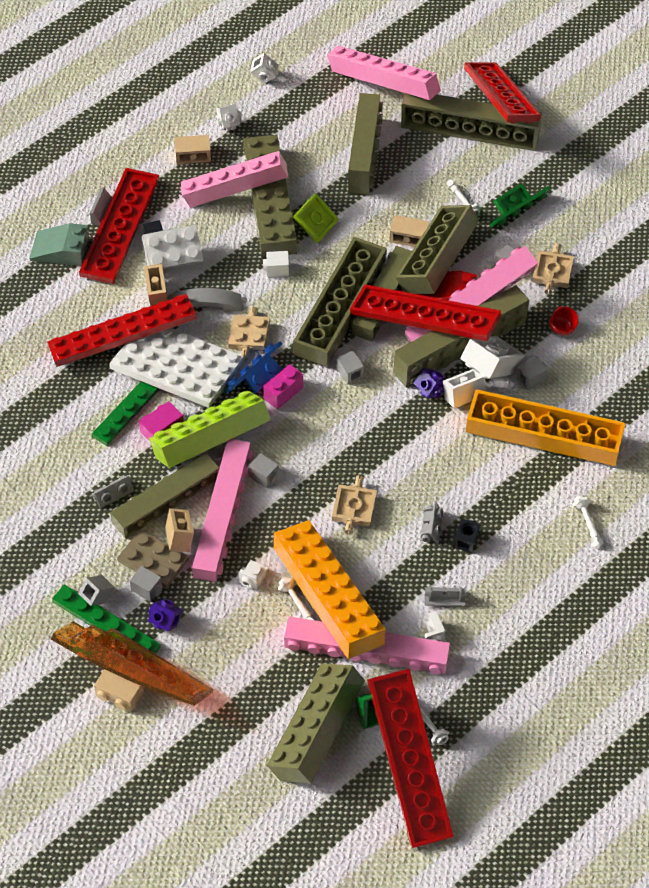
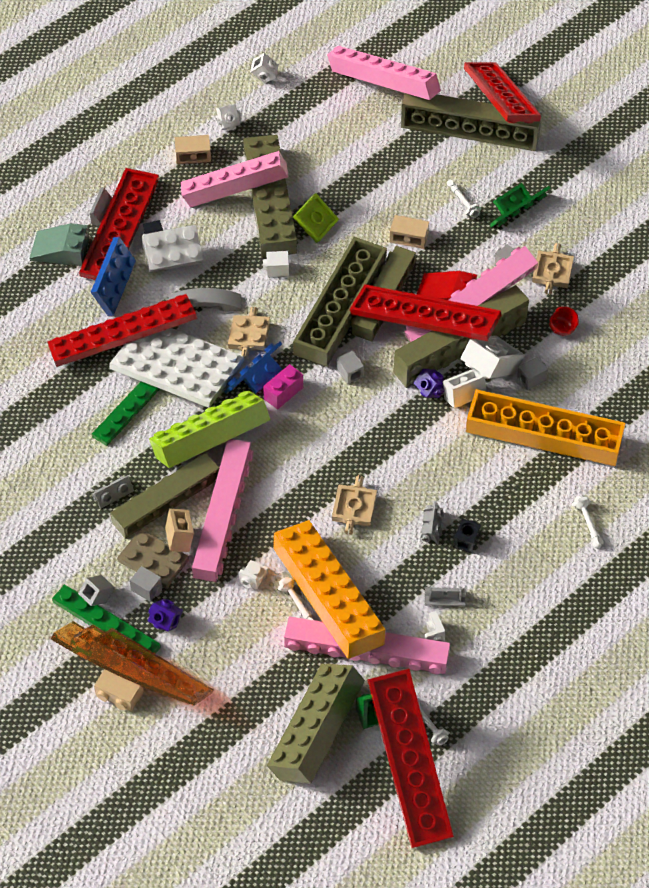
dark pink brick [139,401,184,440] -> none
tan brick [144,264,168,306] -> none
light grey brick [248,453,279,488] -> none
olive brick [348,93,383,195] -> none
olive brick [396,205,479,294] -> none
none -> blue plate [91,237,136,316]

